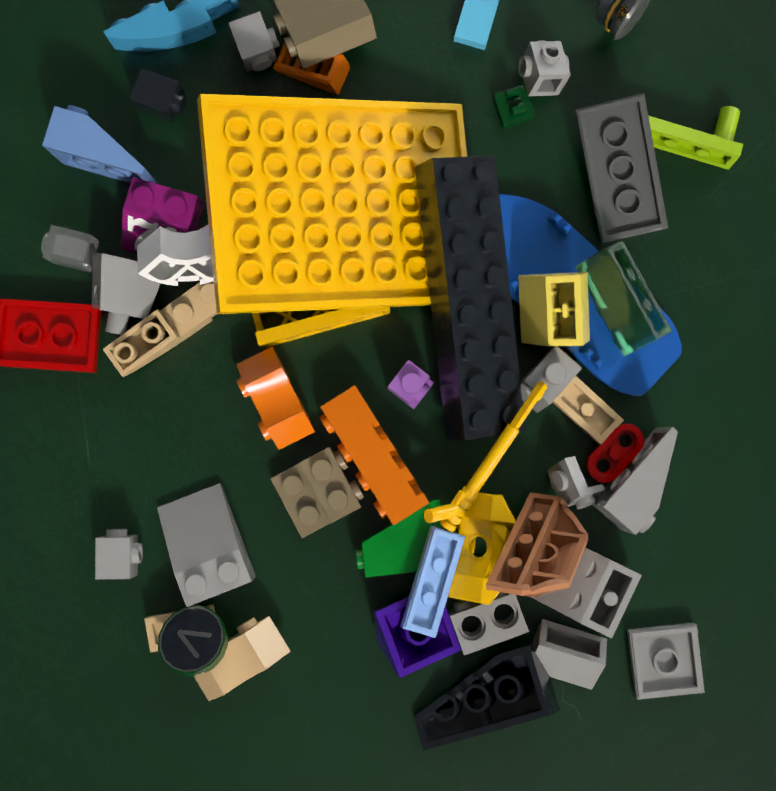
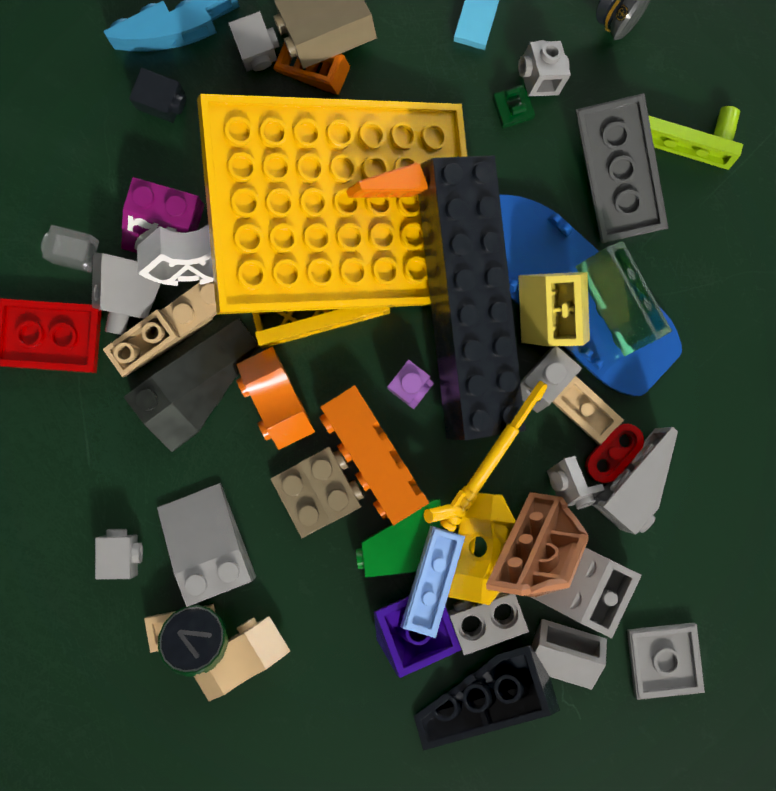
medium blue slope [42,105,158,184] -> none
none -> pearl dark grey wedge [124,318,259,452]
none -> orange slope [346,162,428,198]

